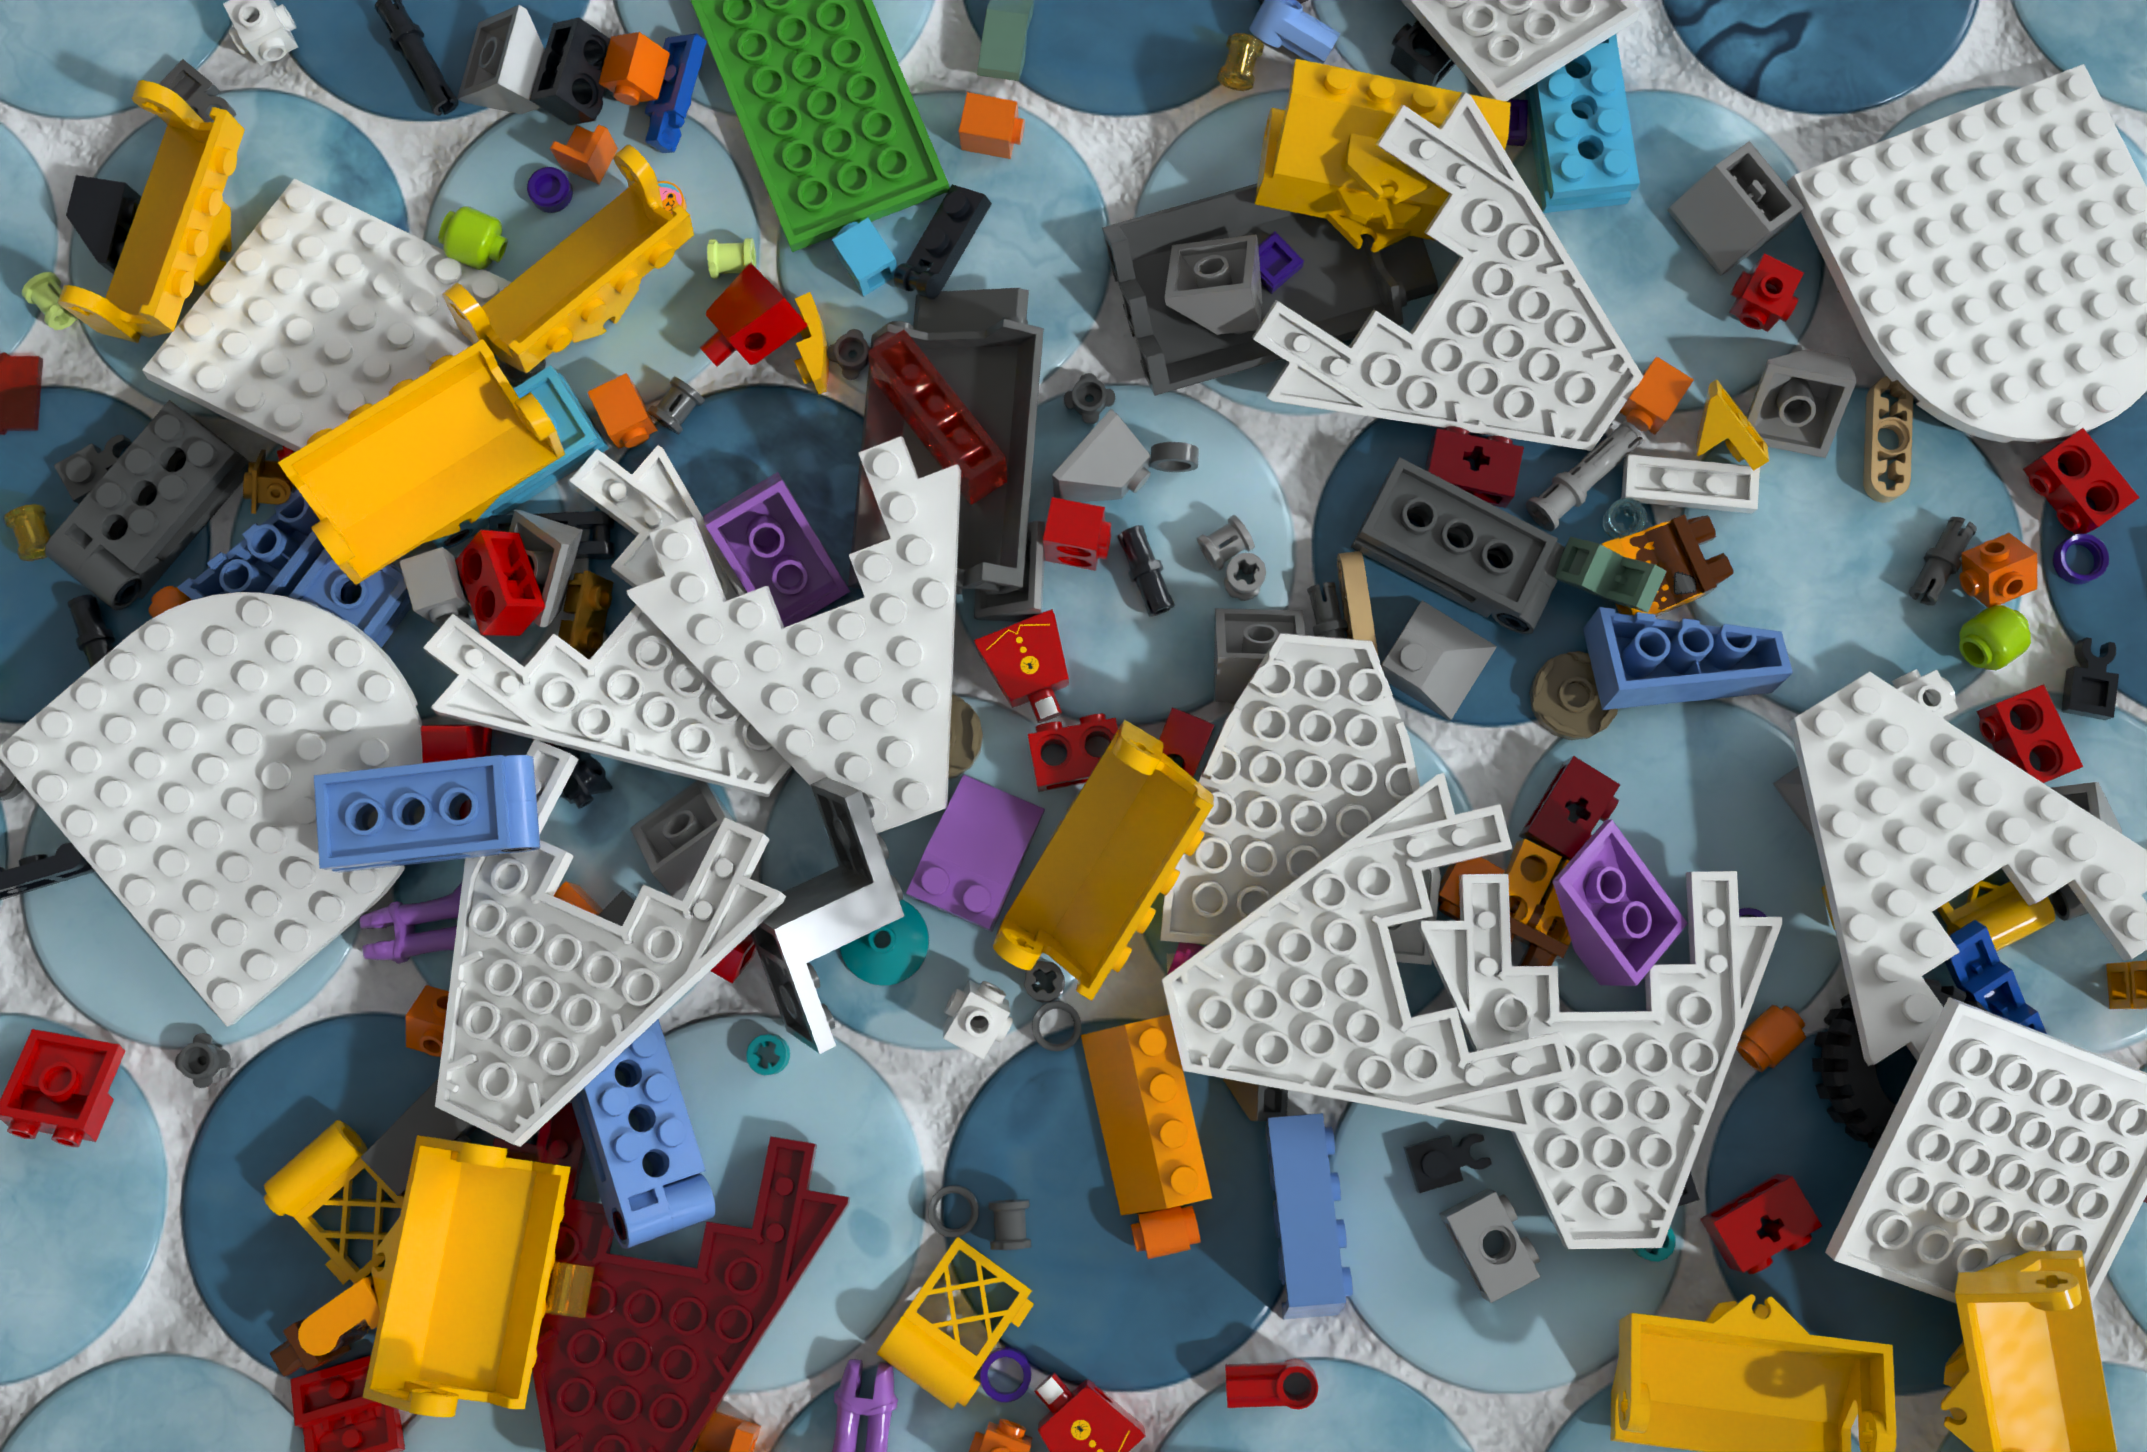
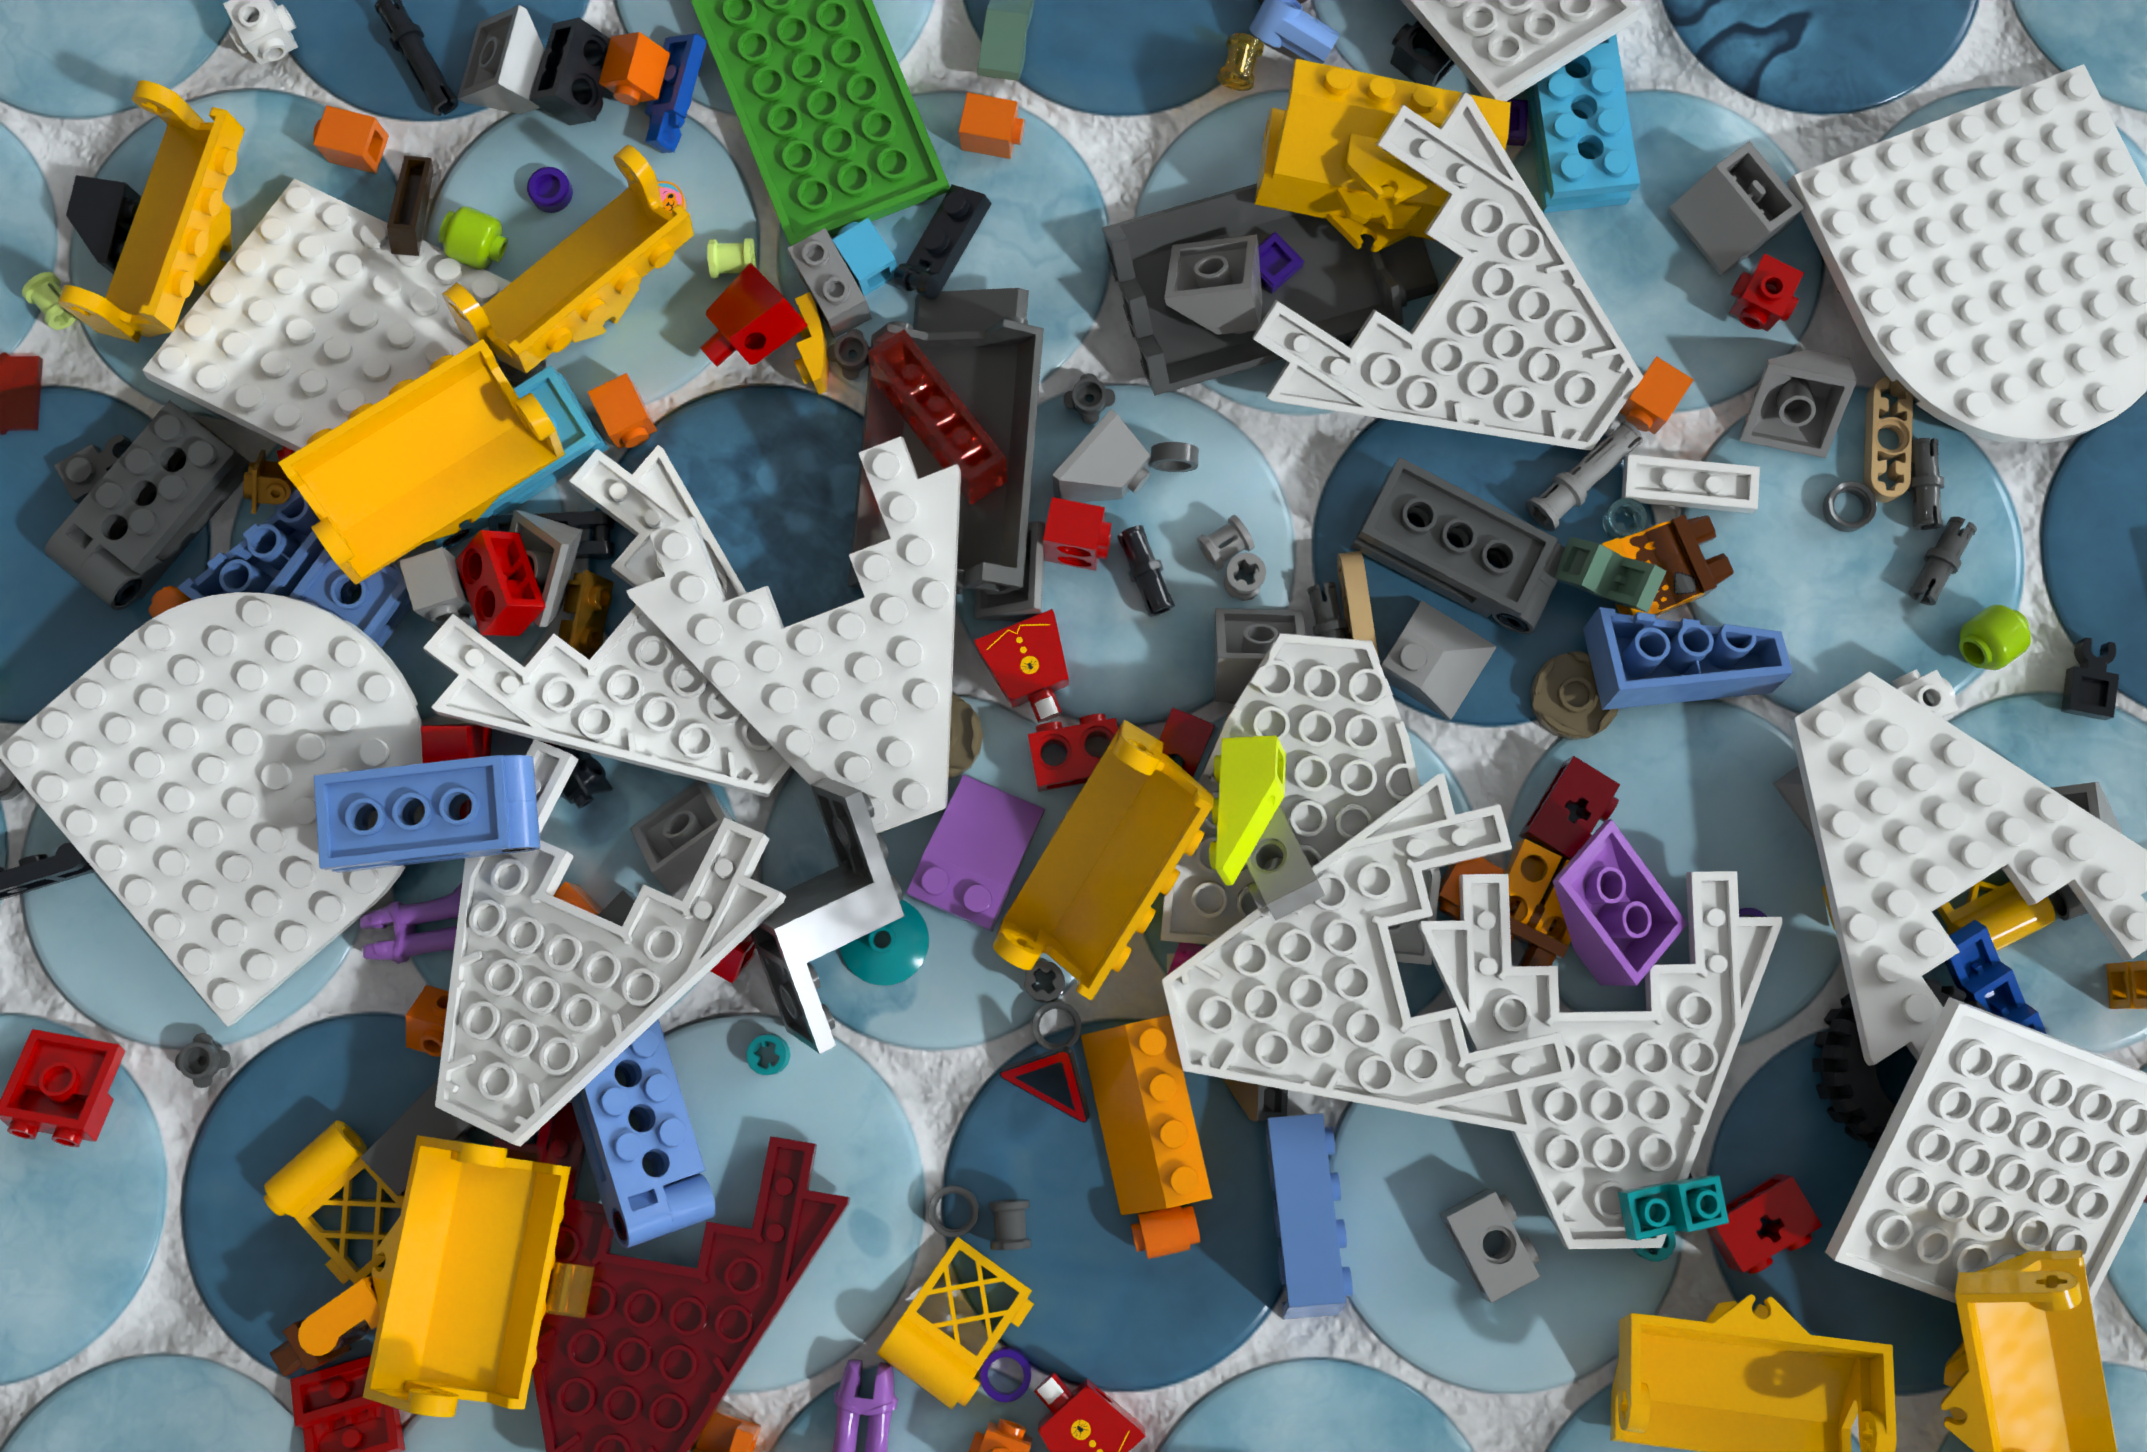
clear yellow bush [4,504,51,561] -> none
black pin [68,595,115,668] -> none
dark grey plate [159,59,237,122] -> none
orange panel [550,125,618,185] -> none
dark grey bush [648,376,705,435] -> none
medium lavender slope [703,472,850,627] -> none
white brick [943,980,1013,1060] -> none
red piece [1225,1358,1319,1410] -> none
black plate [1403,1133,1492,1193] -> none
dark red brick [1425,426,1524,508] -> none
yellow slope [1696,379,1769,471] -> none
orange brick [1736,1005,1806,1072] -> none
orange brick [1959,533,2037,608] -> none
red brick [1976,684,2083,783] -> none
red brick [2022,428,2140,535] -> none
dark purple piece [2053,534,2109,585] -> none
none -> orange brick [313,105,389,174]
none -> dark brown piece [387,155,433,256]
none -> light grey brick [787,228,872,338]
none -> piece [1000,1046,1090,1123]
none -> neon yellow slope [1209,735,1286,885]
none -> light grey brick [1241,805,1326,920]
none -> teal slope [1618,1175,1729,1241]
none -> dark grey piece [1823,481,1877,532]
none -> dark grey pin [1907,438,1944,530]

